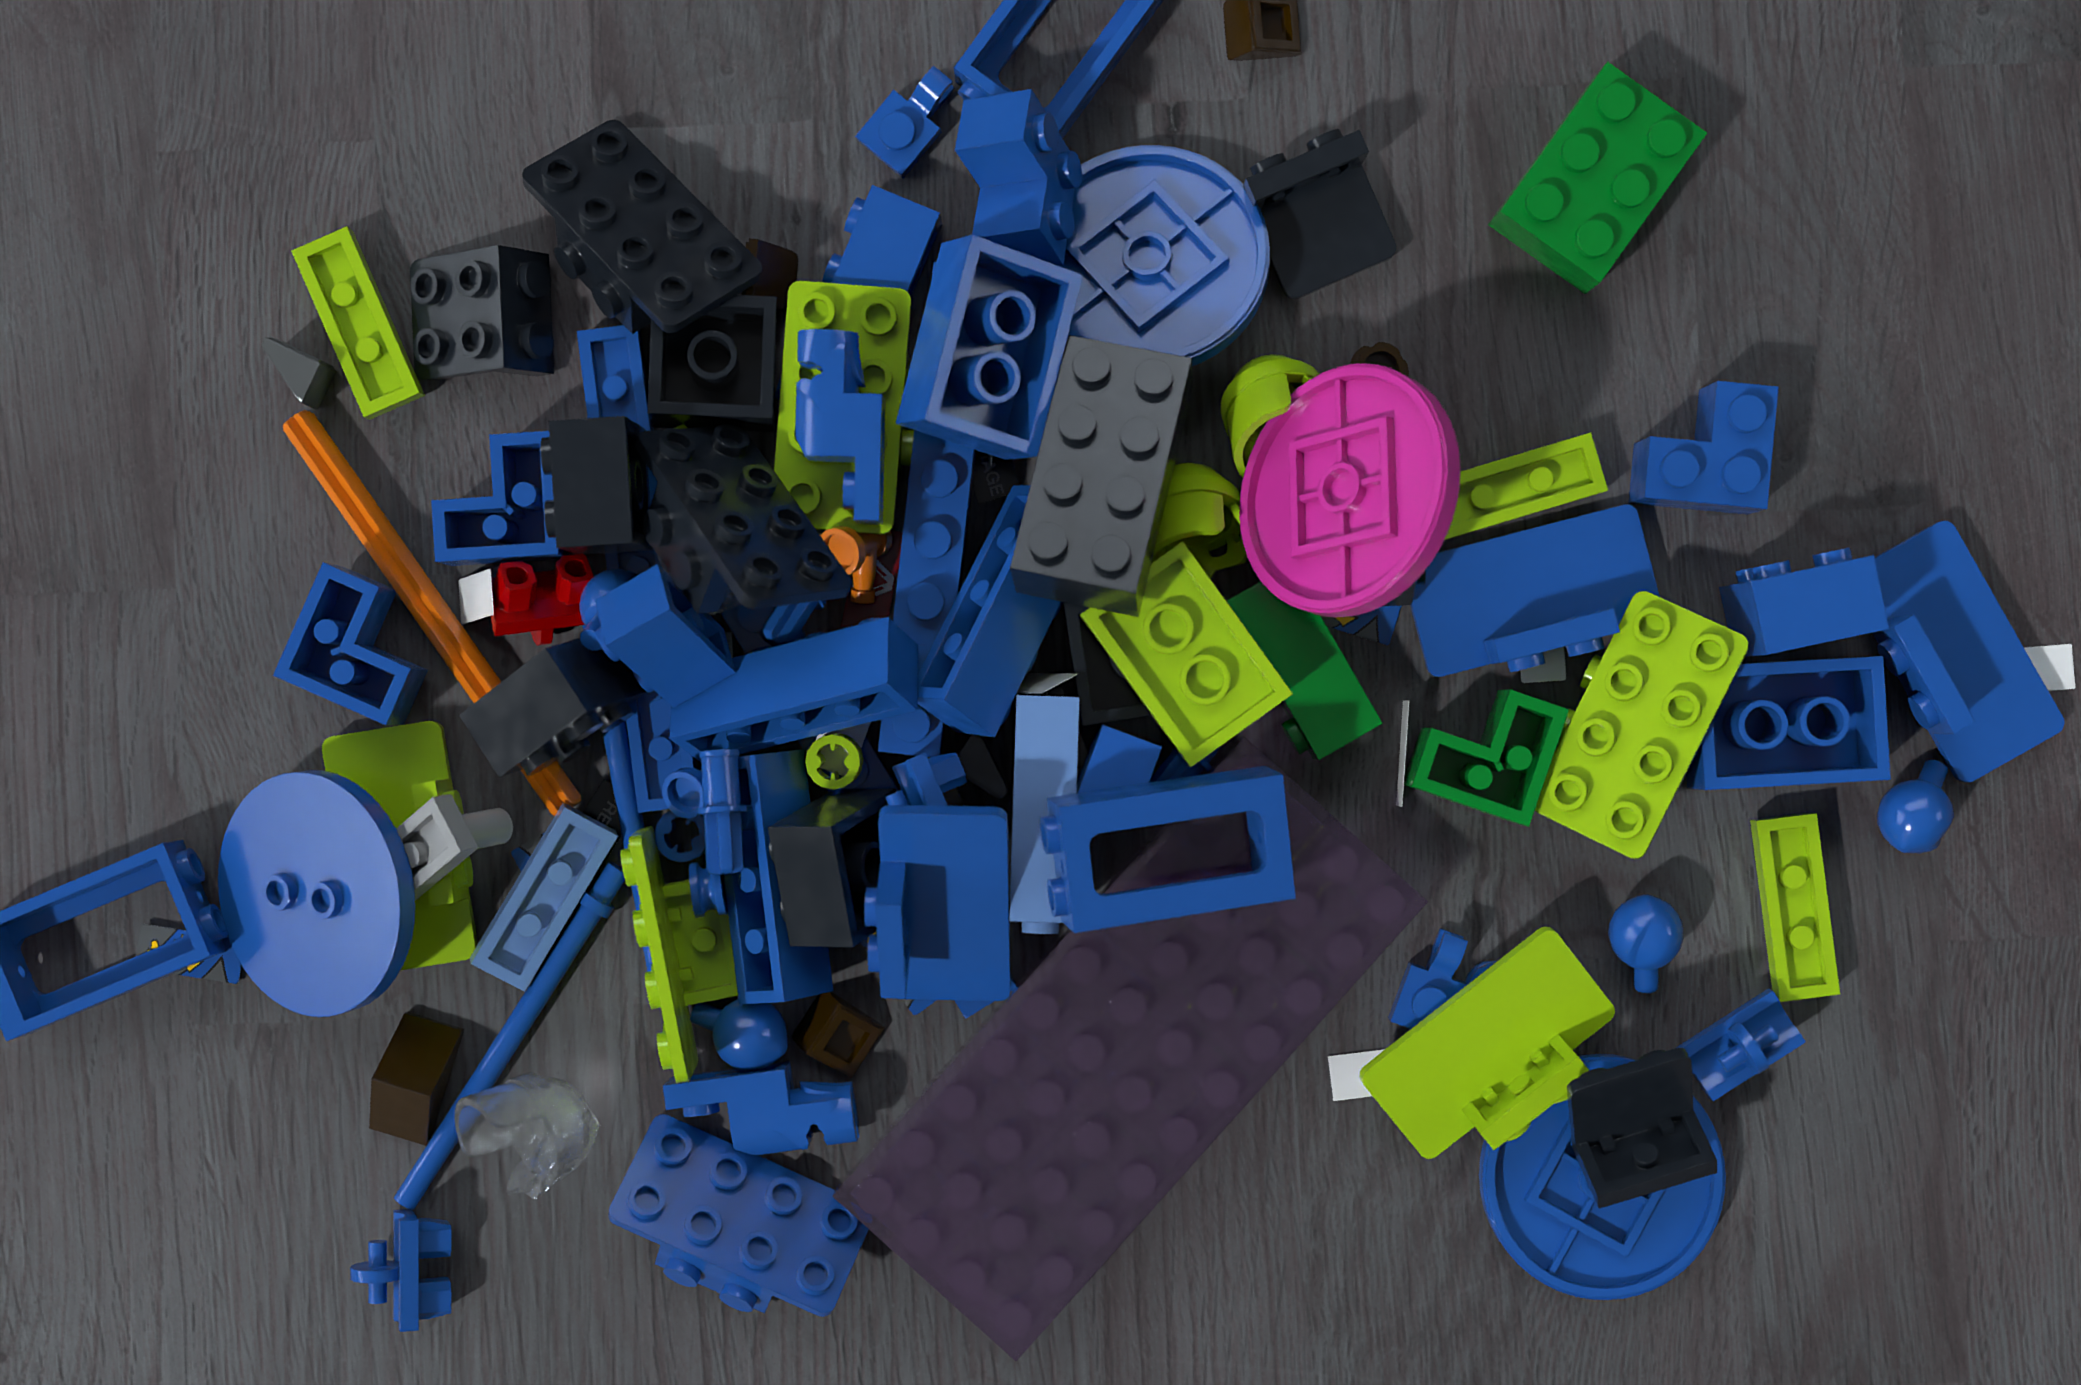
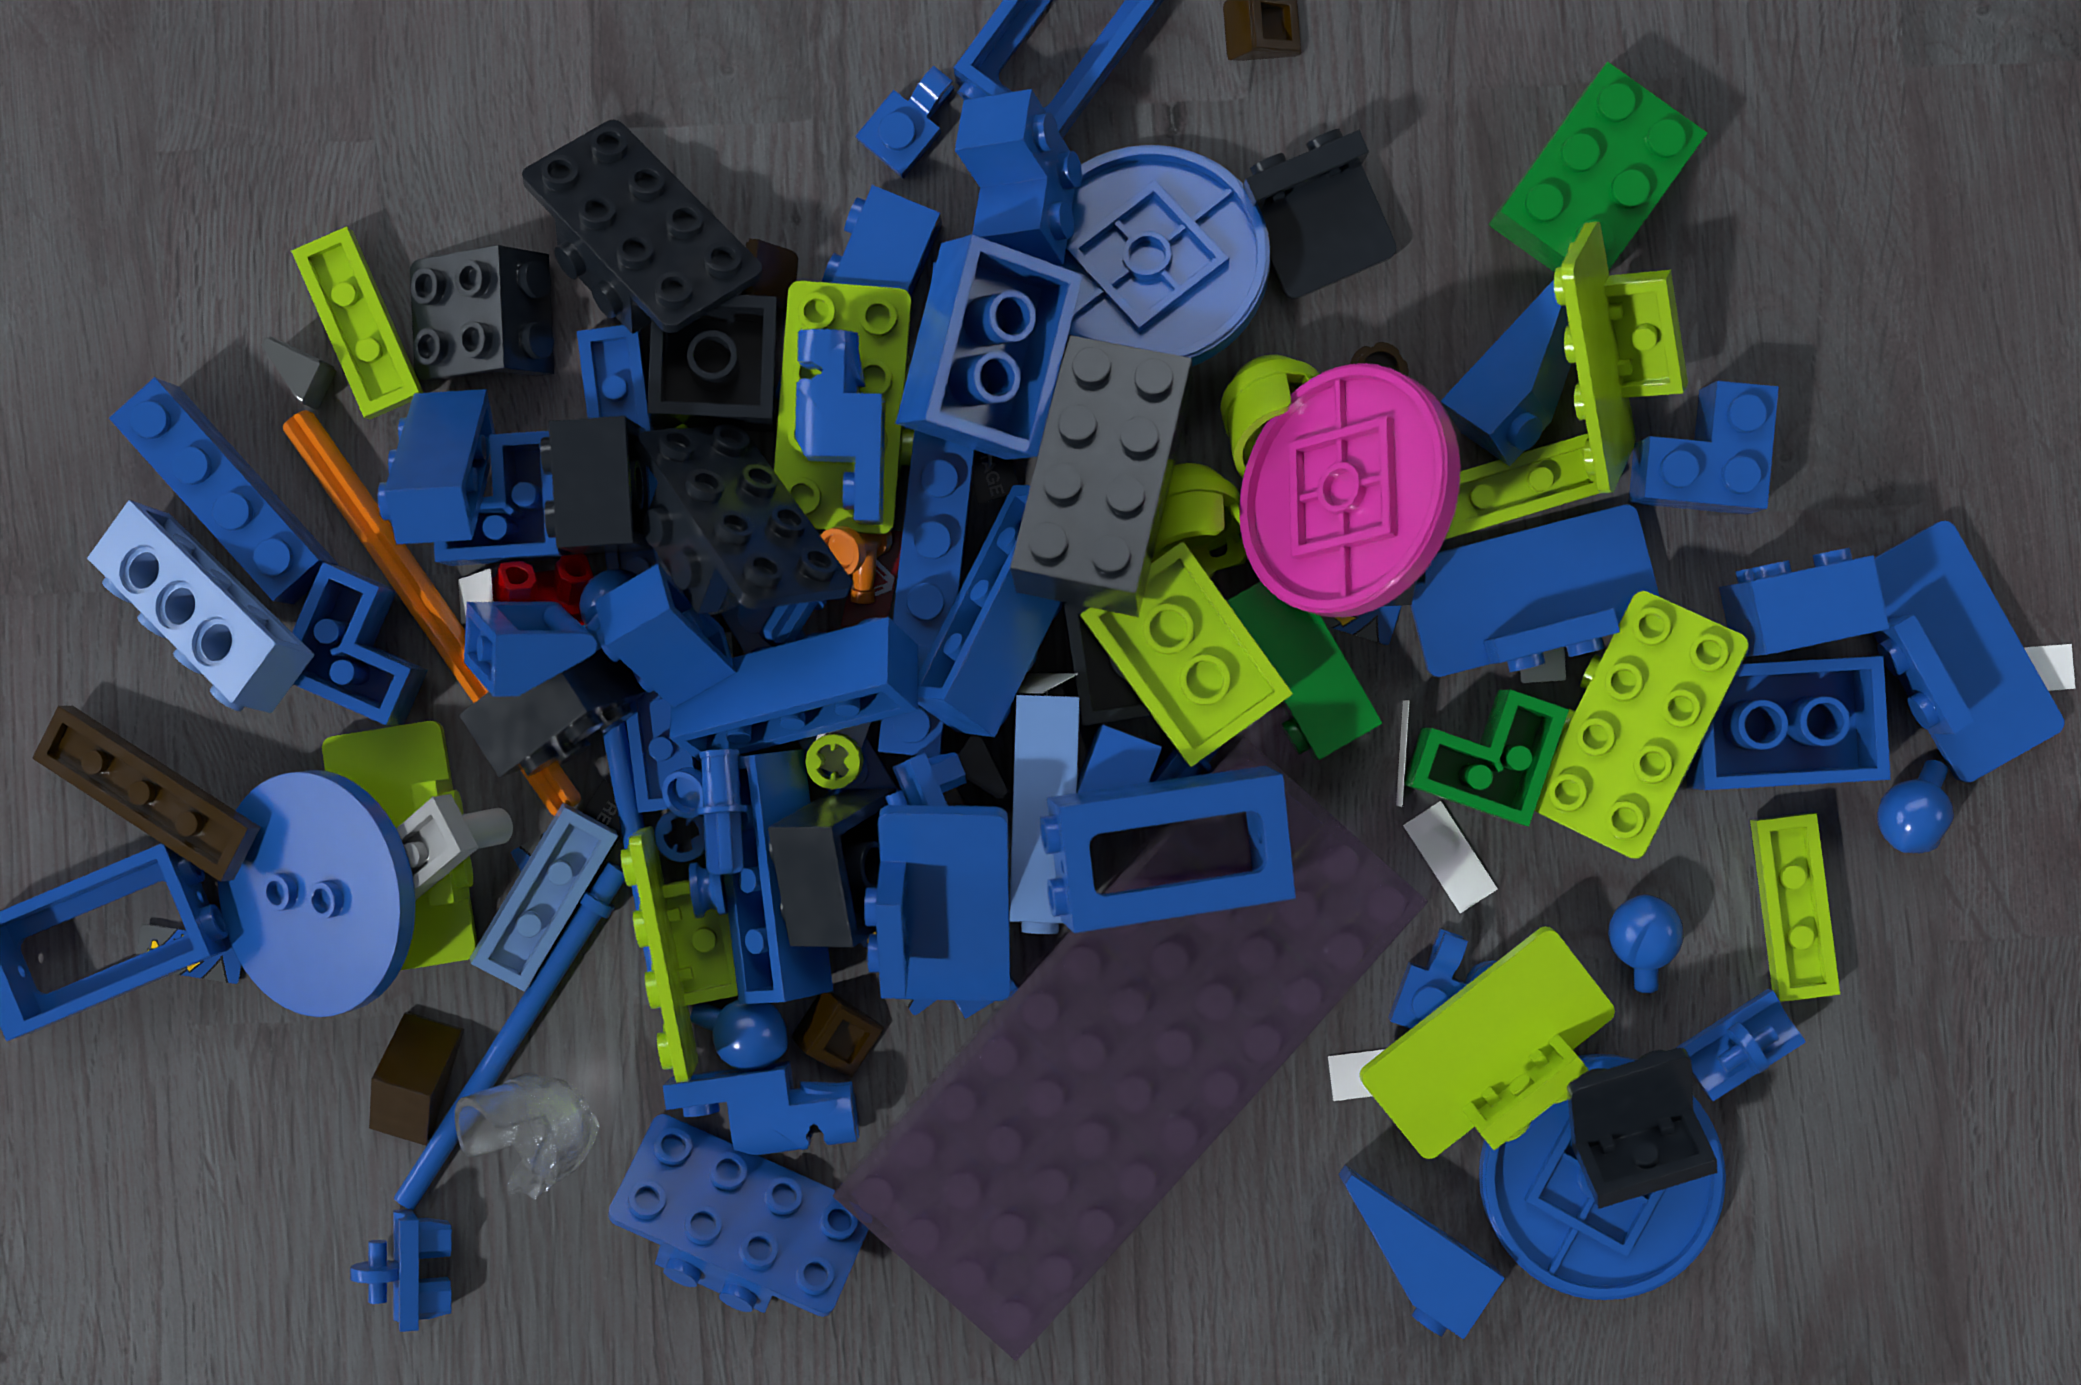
none -> dark brown plate [32,706,261,882]
none -> medium blue brick [87,500,315,713]
none -> blue brick [109,377,338,604]
none -> blue brick [378,389,495,544]
none -> blue tile [464,602,597,697]
none -> blue slope [1338,1165,1505,1339]
none -> white sticker [1403,801,1498,913]
none -> blue slope [1440,280,1572,466]
none -> lime bracket [1554,222,1688,493]

